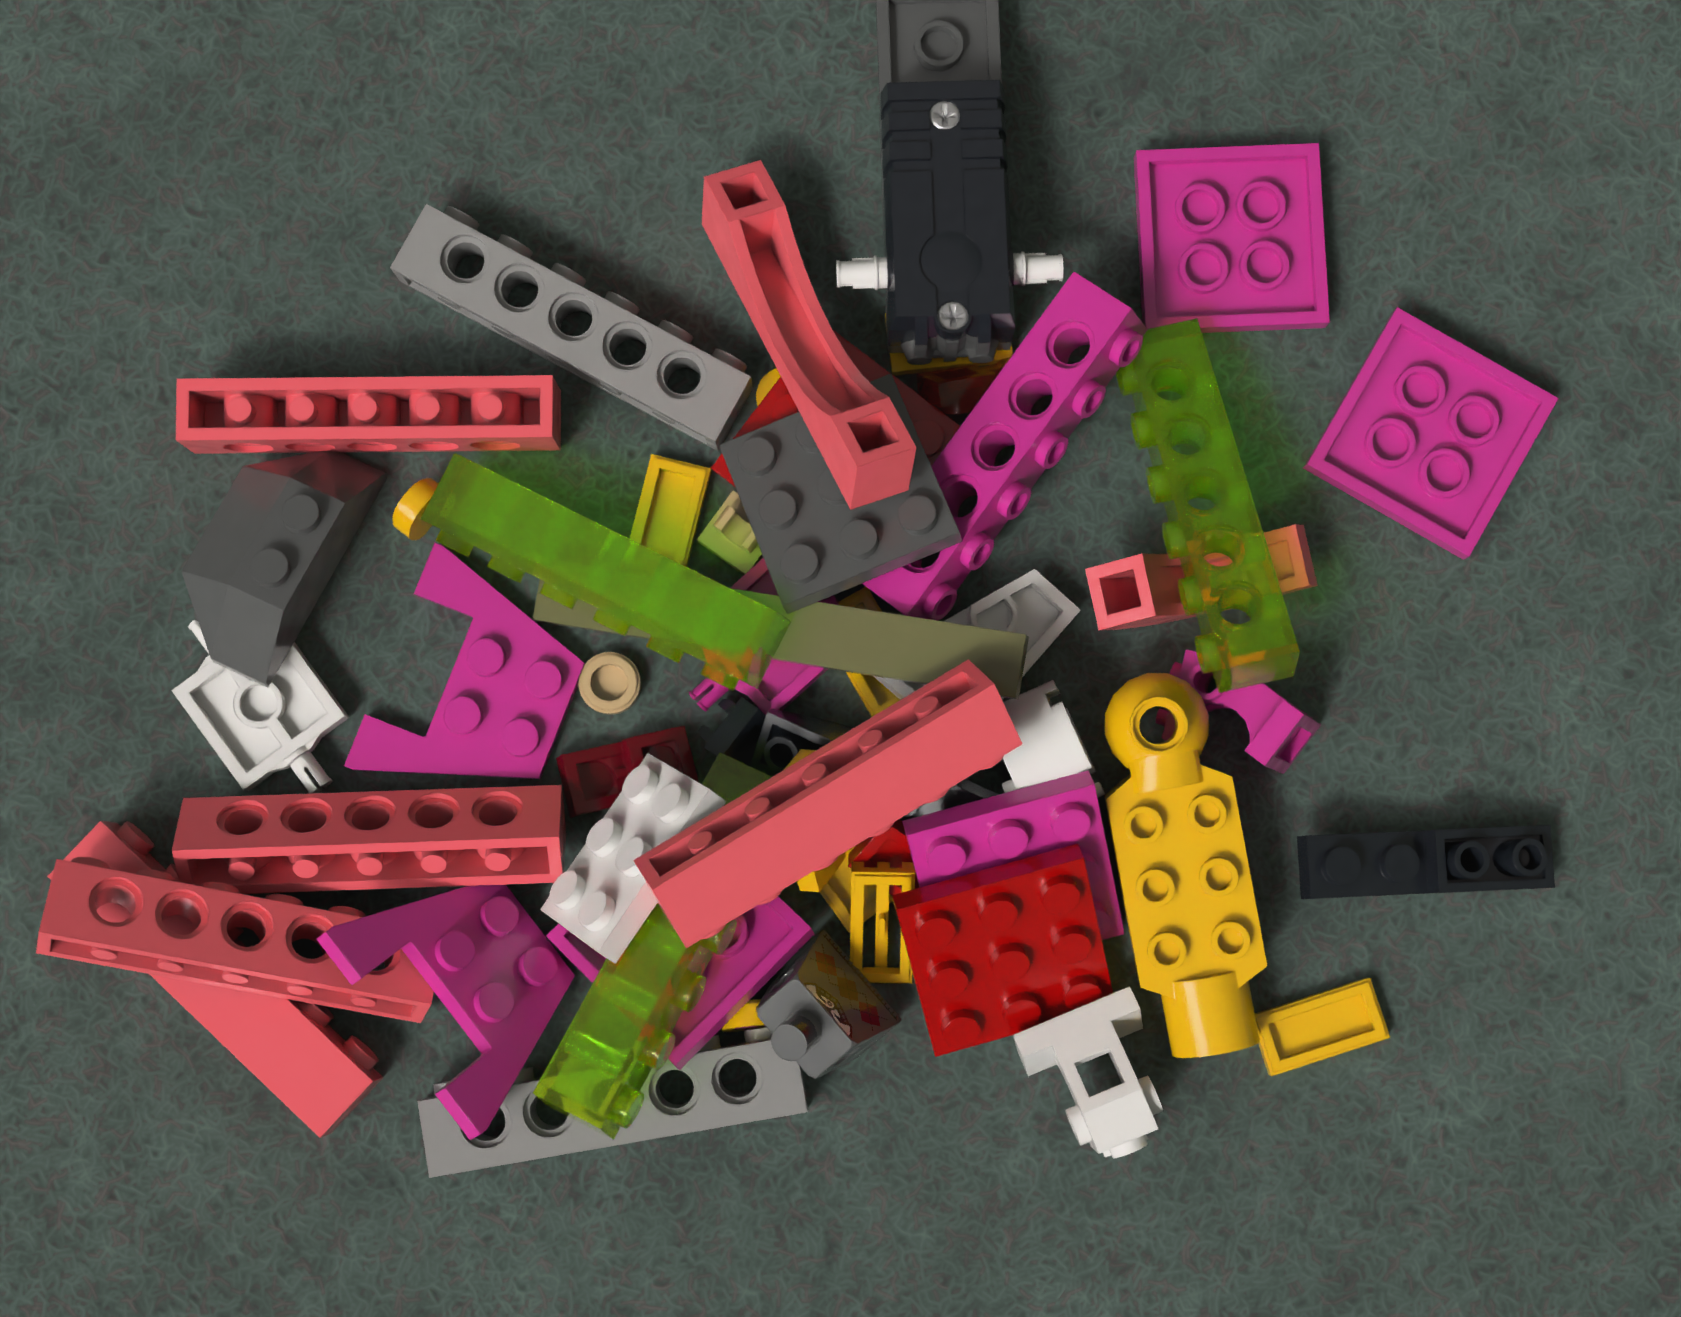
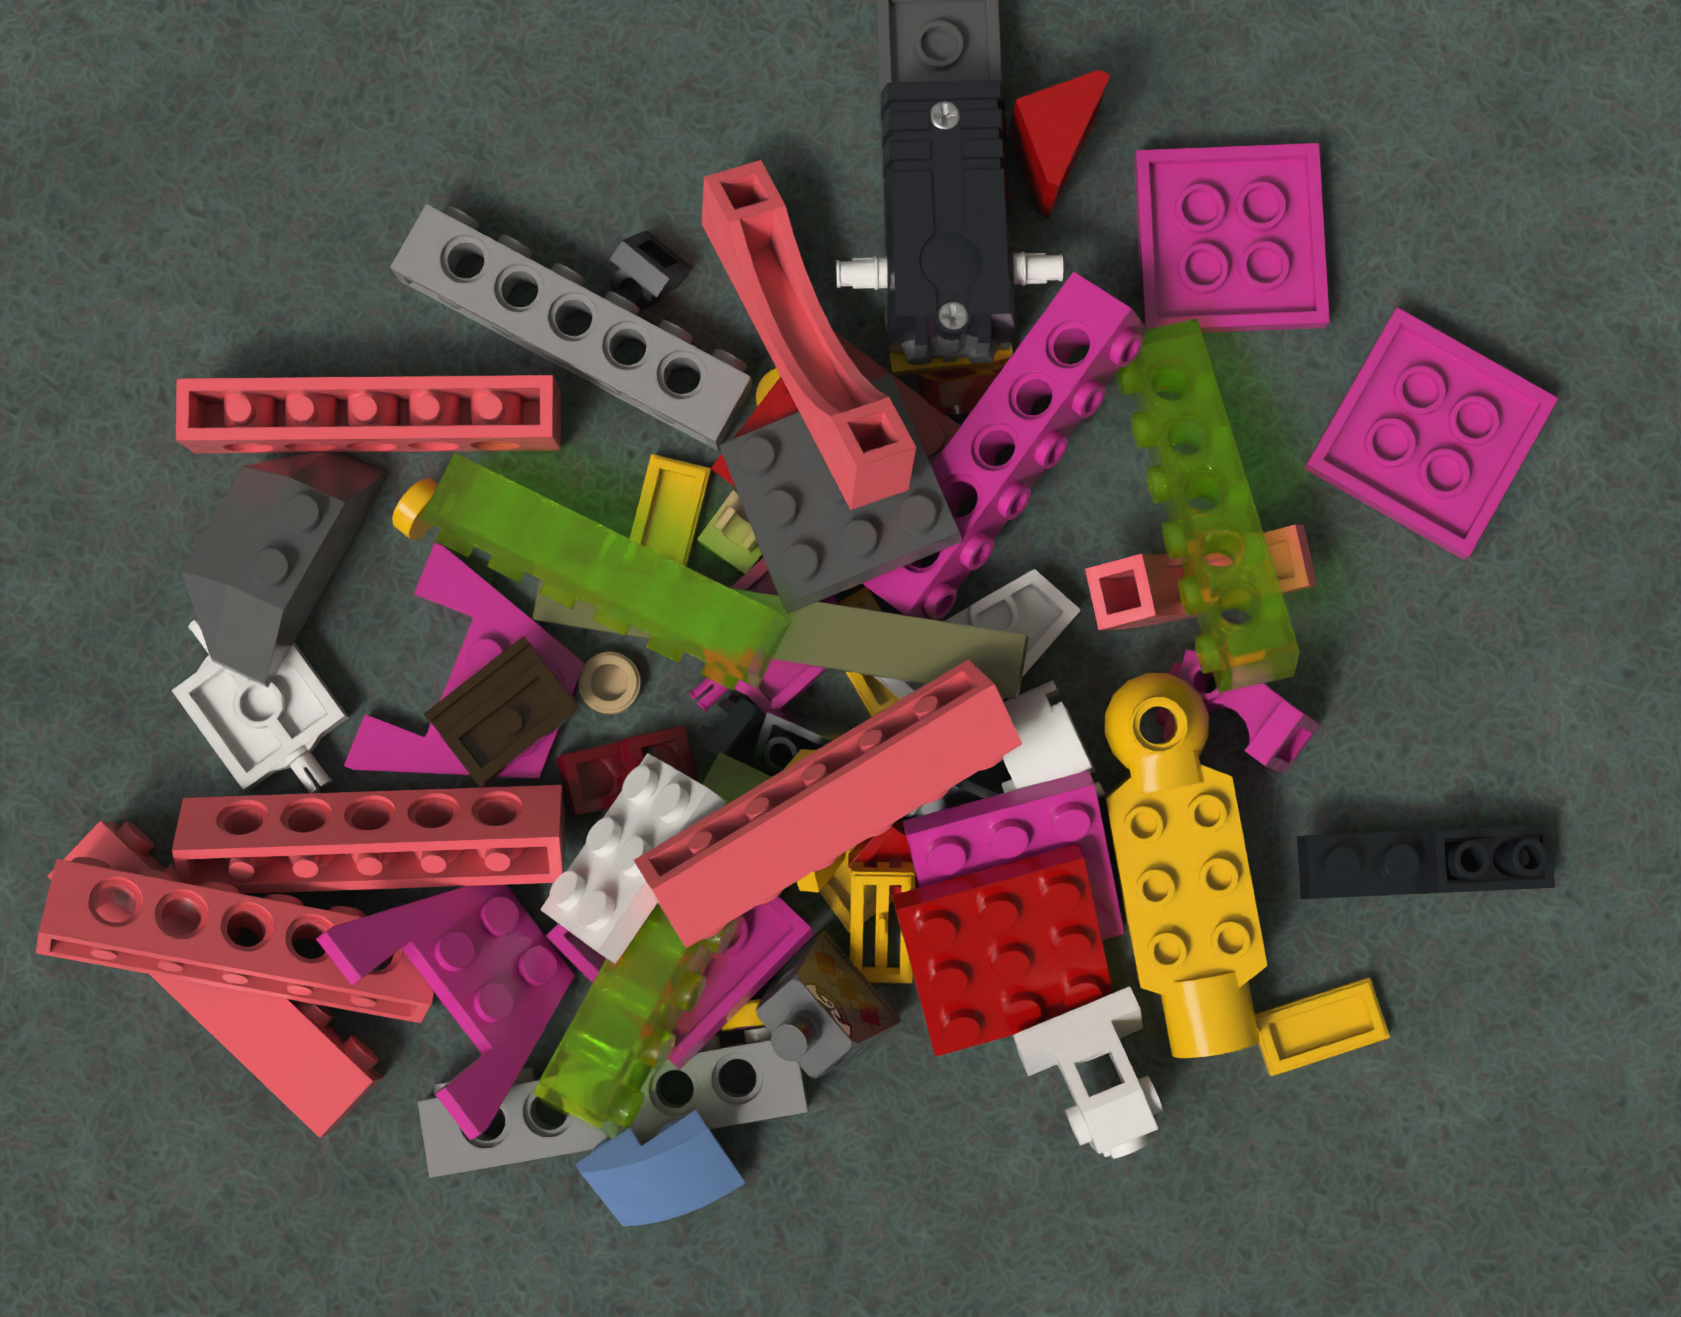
none -> dark brown plate [424,636,582,787]
none -> medium blue slope [575,1110,745,1227]
none -> black tile [610,230,693,311]
none -> red slope [1008,70,1110,218]

